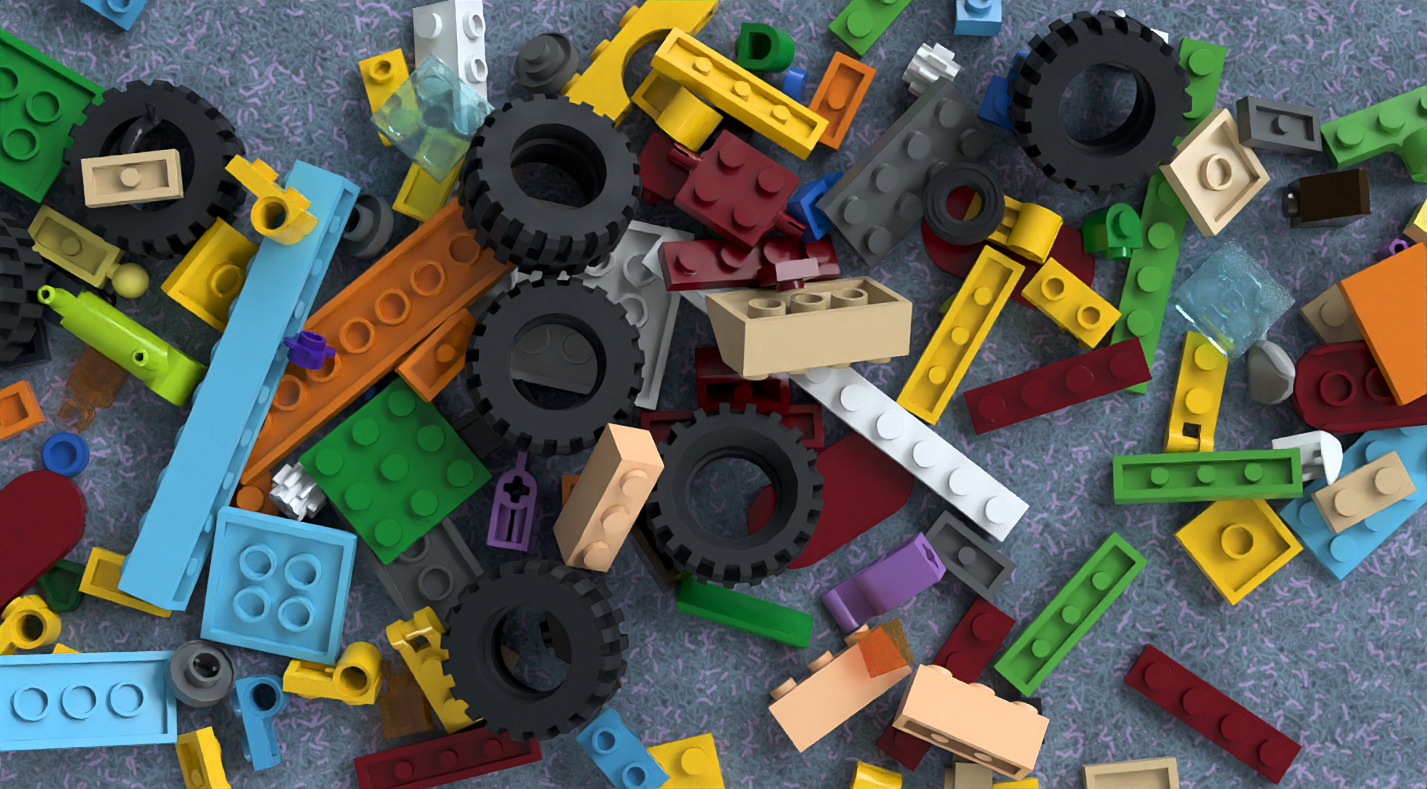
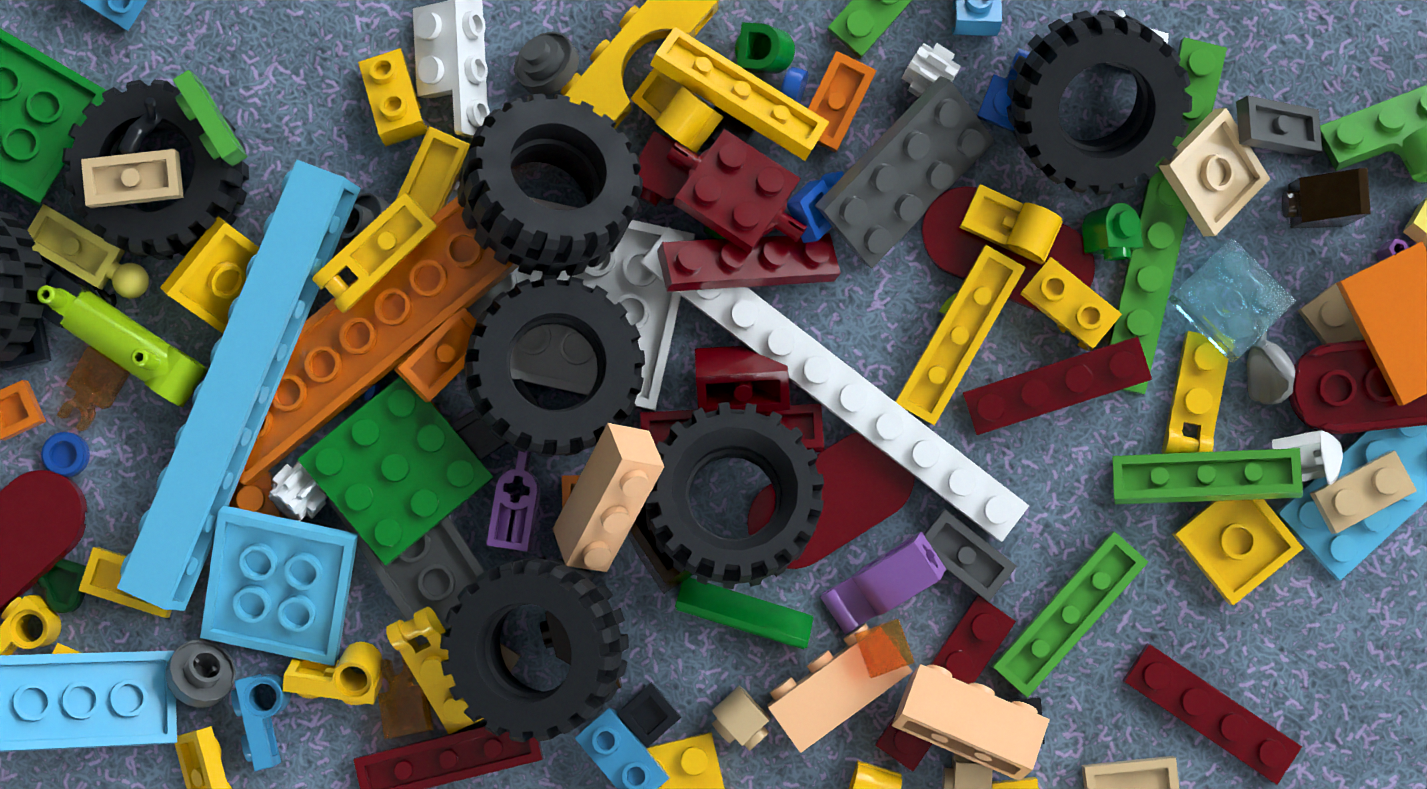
yellow plate [225,154,319,245] -> none
dark purple plate [283,330,336,370] -> none
clear light blue plate [370,53,495,184] -> none
tan slope [705,276,912,380] -> none
plate [757,257,820,293] -> none
black tyre [922,162,1005,246] -> none
none -> bright green plate [173,70,248,167]
none -> yellow plate [312,192,438,313]
none -> black plate [617,682,682,748]
none -> tan plate [712,685,770,751]

